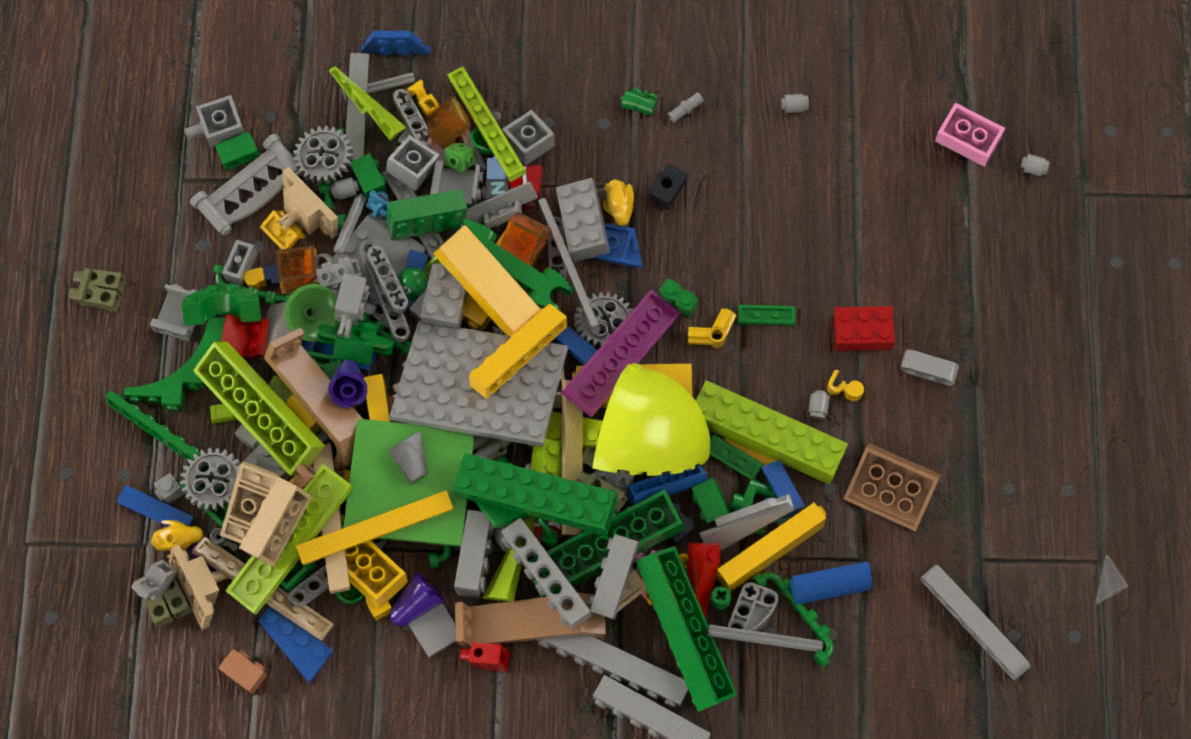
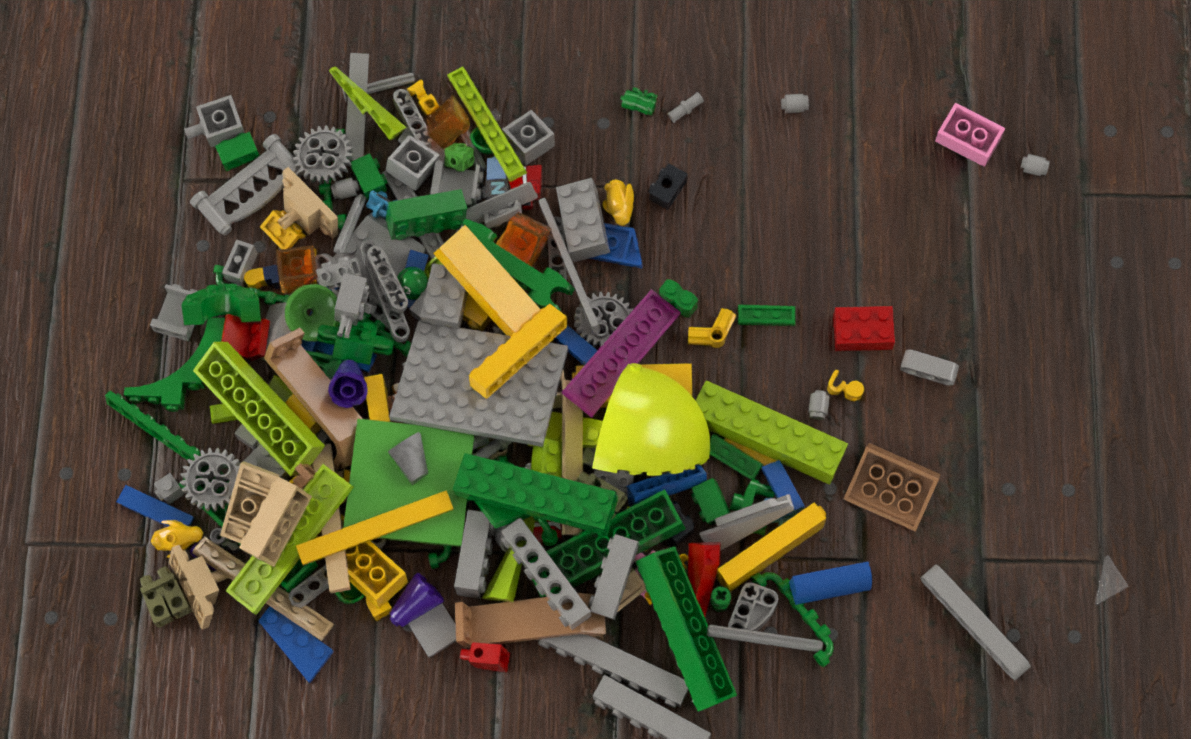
olive hips [68,268,126,313] -> none
light grey brick [131,560,177,601] -> none
nougat brick [218,649,267,695] -> none
blue wing [360,31,431,56] -> none

